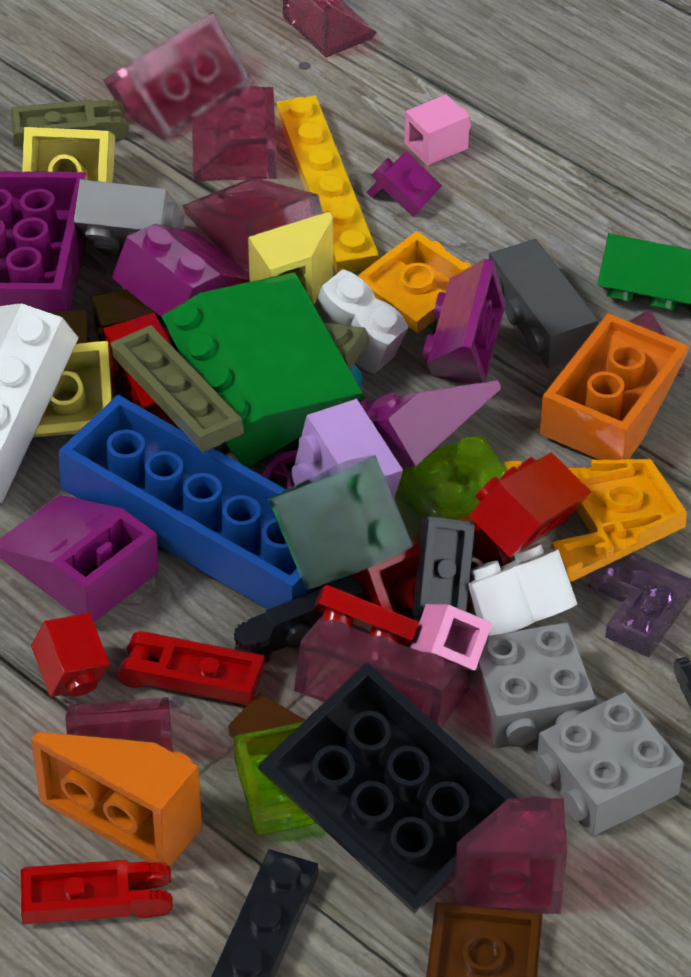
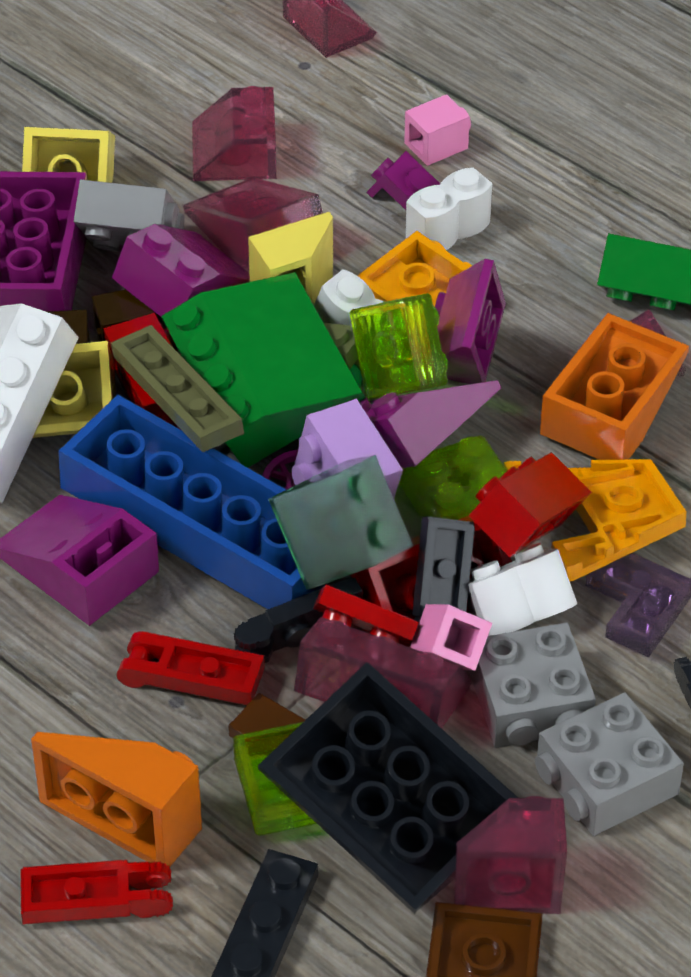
olive hinge [10,99,129,146] -> none
red brick [31,613,110,697] -> none
clear pink slope [65,697,173,752] -> none
clear pink slope [103,12,254,140] -> none
yellow plate [276,95,379,274] -> none
dark grey brick [489,238,598,368] -> none
none -> clear neon green brick [350,293,448,400]
none -> white brick [406,168,492,250]

